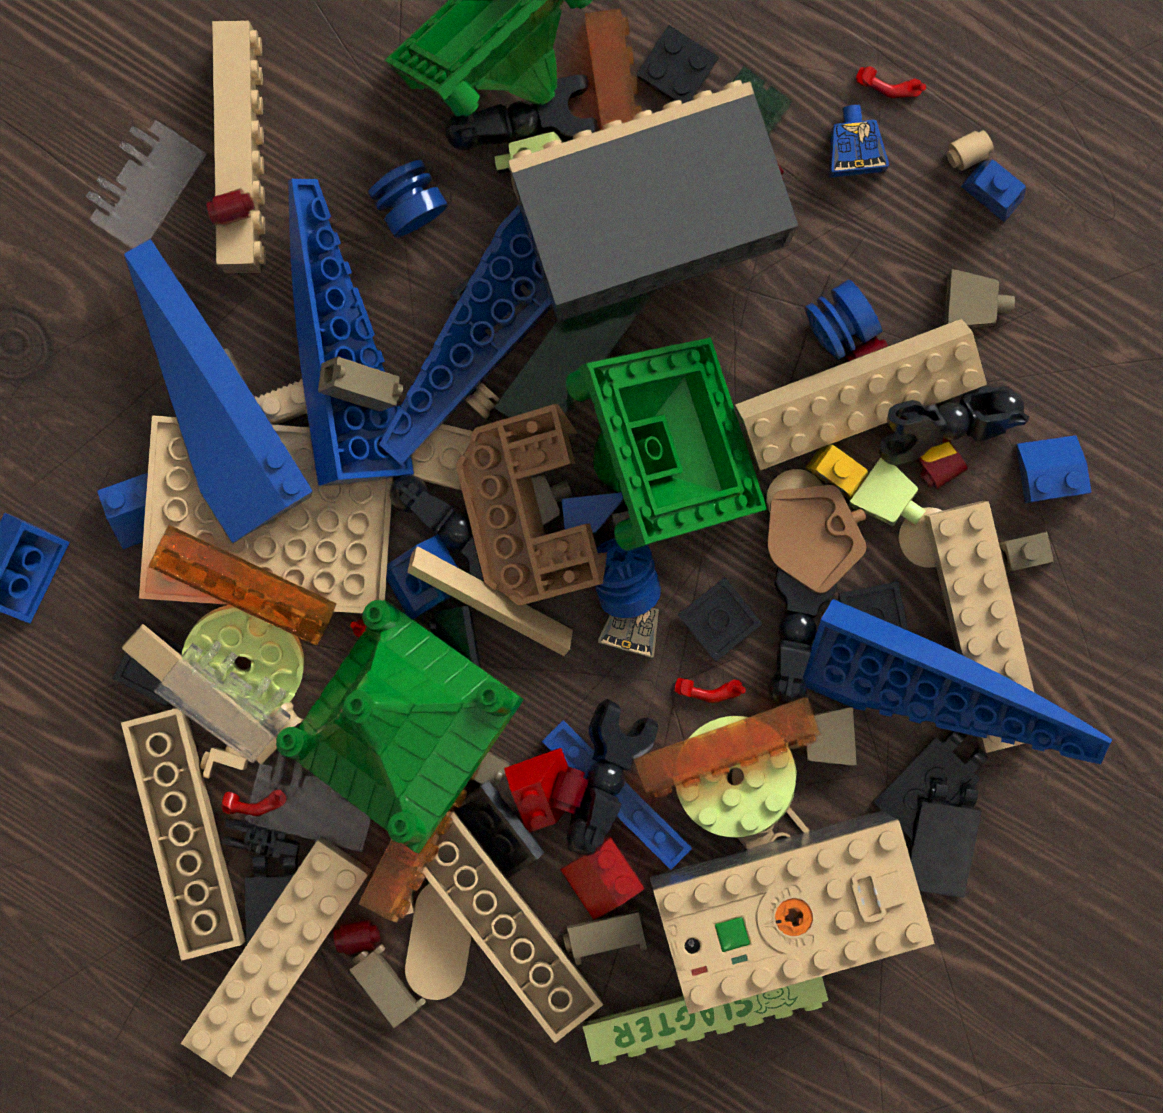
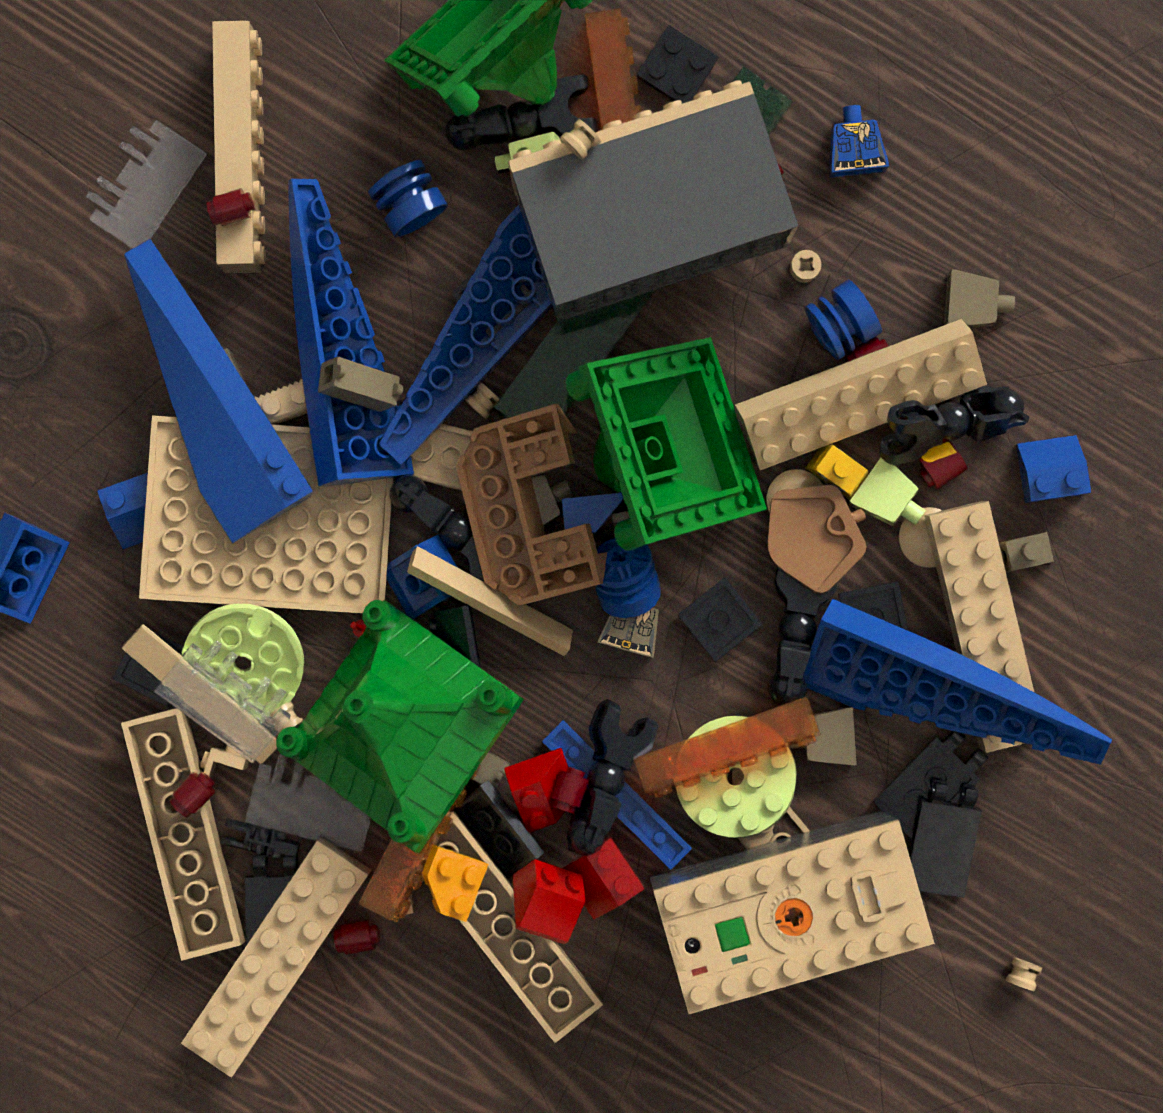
clear orange brick [148,525,337,646] -> none
red piece [221,790,286,816] -> none
dark tan brick [350,944,426,1028] -> none
tan tile [405,883,472,1000] -> none
dark tan brick [563,909,647,966] -> none
yellowish green brick [583,976,828,1065] -> none
red piece [675,678,746,703] -> none
red piece [856,66,926,98] -> none
tan brick [946,130,994,171] -> none
blue torso [961,159,1026,222] -> none
none -> dark red brick [170,772,215,818]
none -> light orange plate [422,845,489,922]
none -> red slope [513,859,585,945]
none -> tan wheel [560,119,601,160]
none -> tan wheel [790,250,822,283]
none -> tan wheel [1006,957,1042,991]

